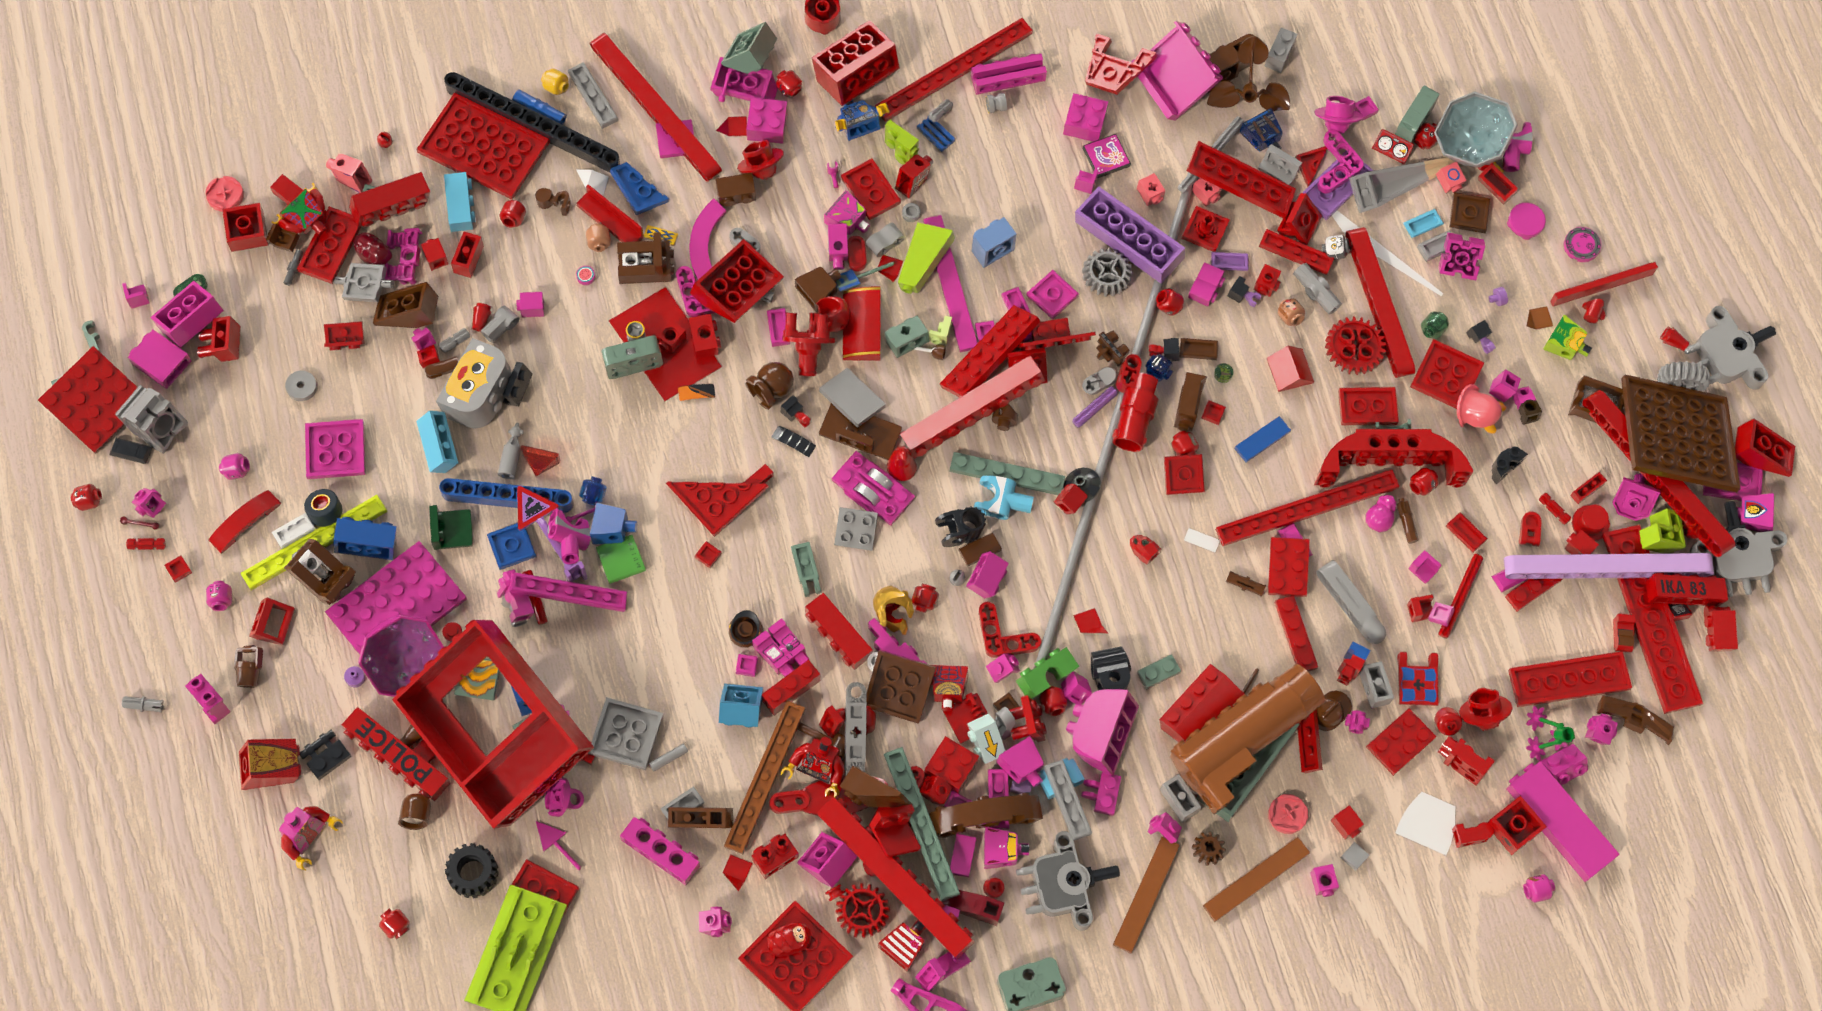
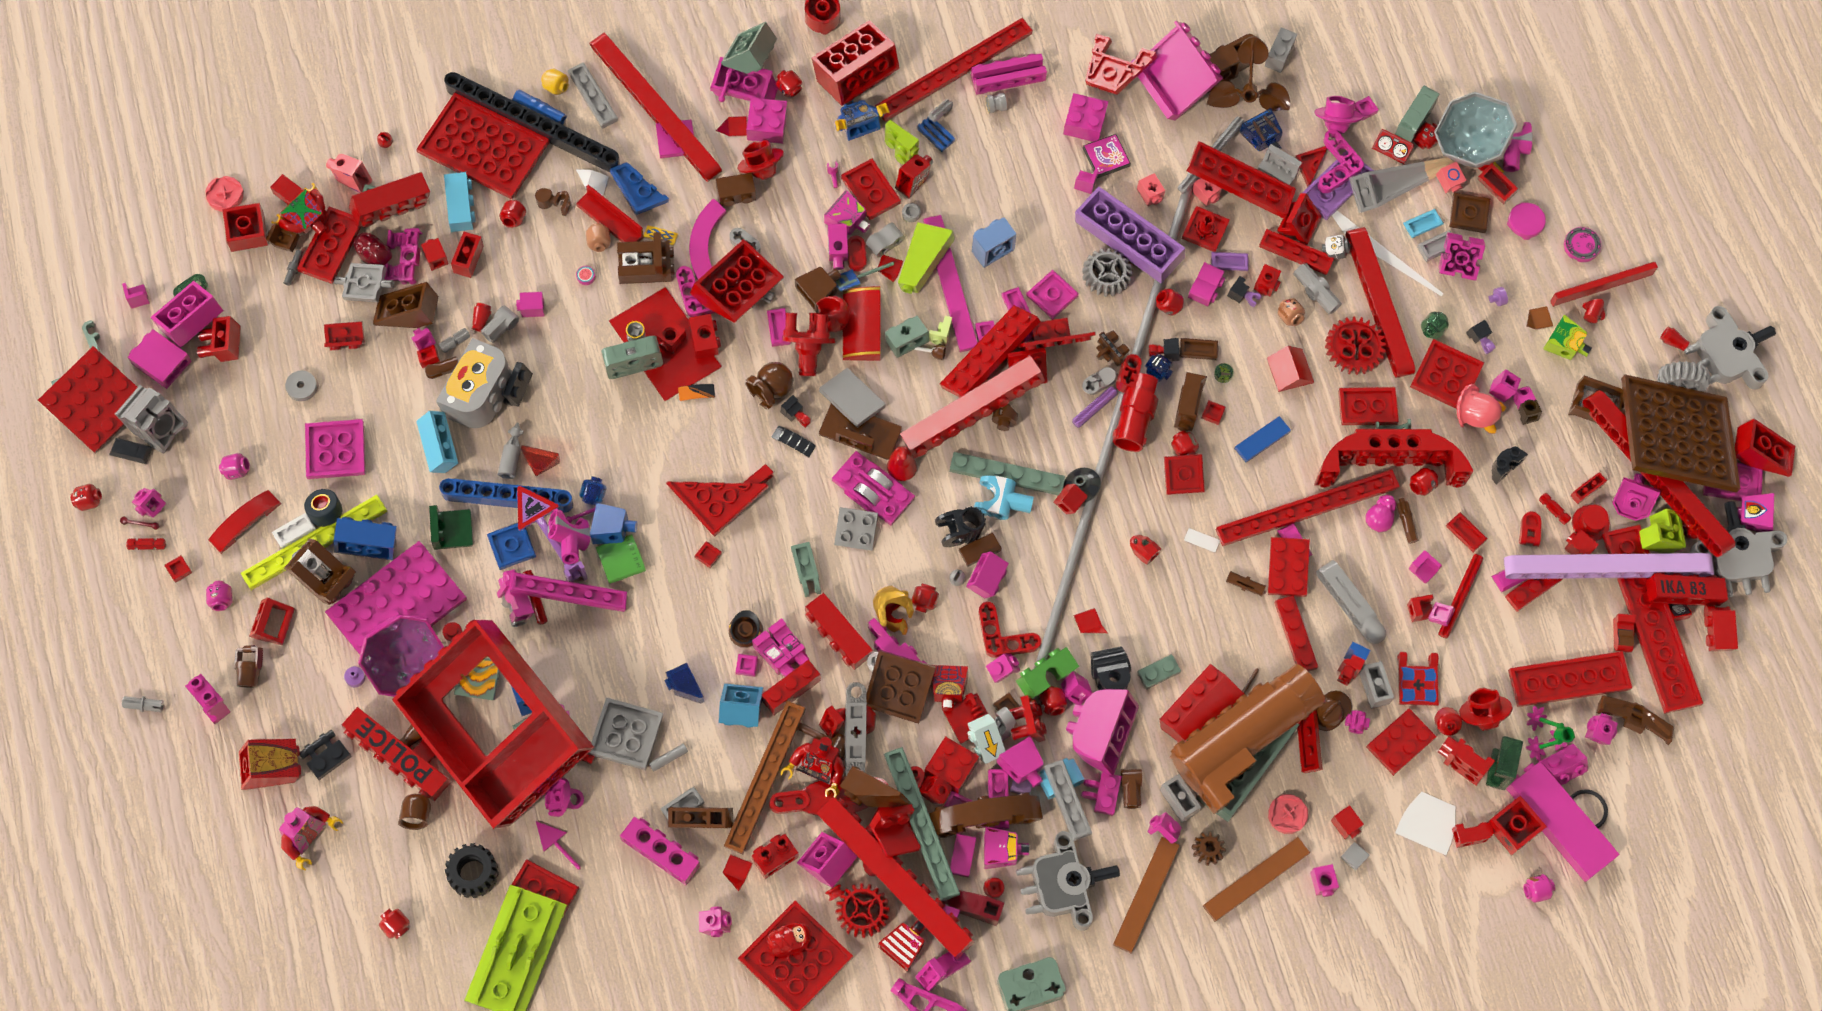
none -> clear blue slope [664,663,704,704]
none -> reddish brown piece [1121,769,1142,809]
none -> clear green panel [1486,736,1523,791]
none -> black tyre [1570,789,1608,828]

